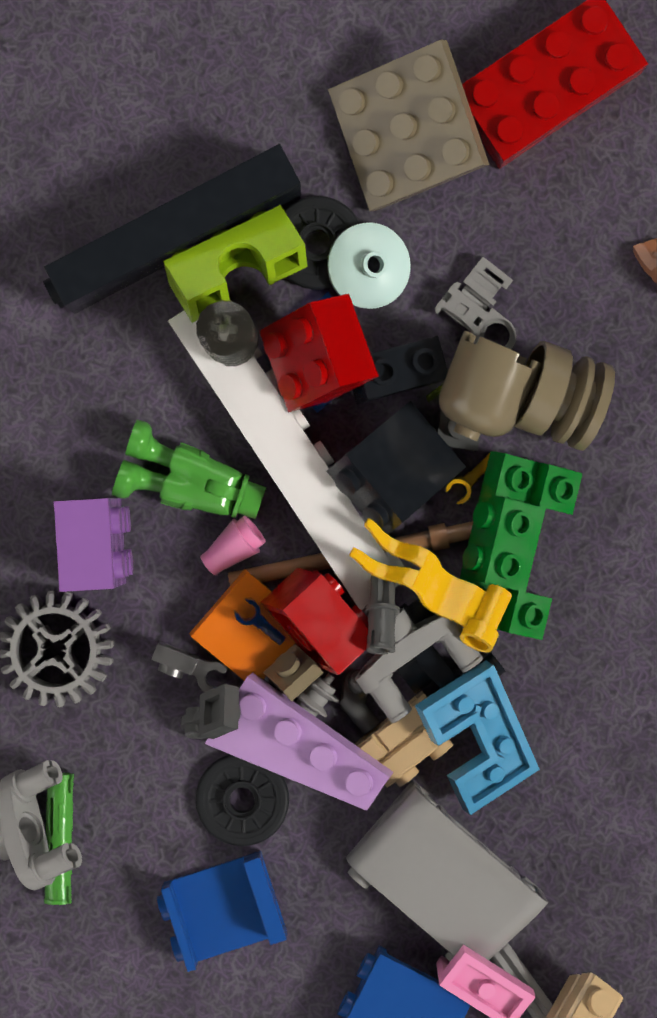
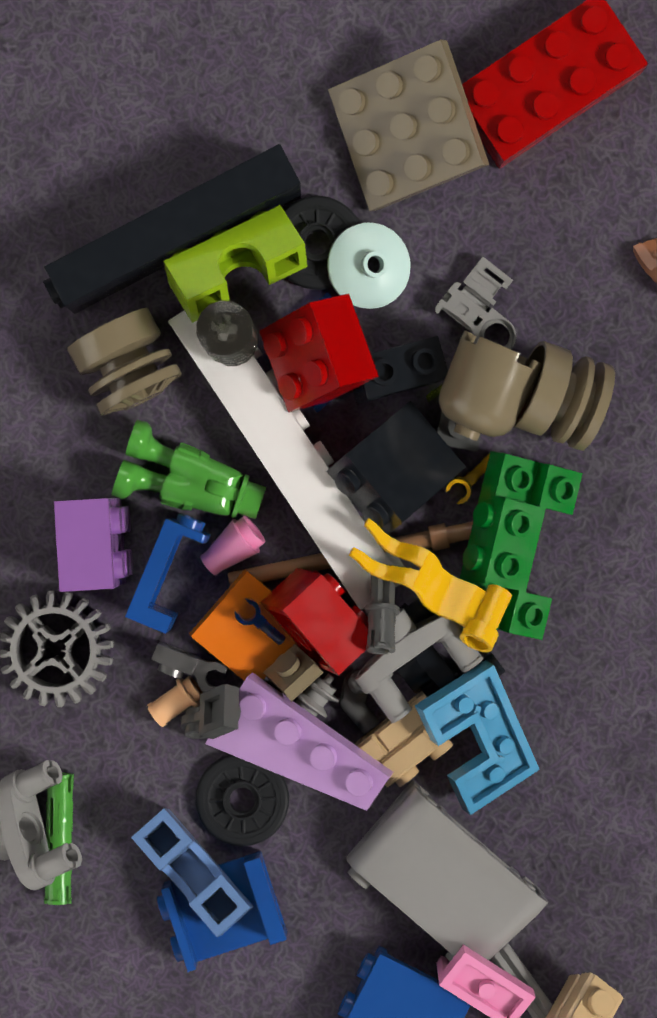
none -> dark tan wheel [67,308,182,416]
none -> blue panel [125,514,211,634]
none -> medium blue arch [131,808,254,937]
none -> light nougat pin [147,676,203,727]

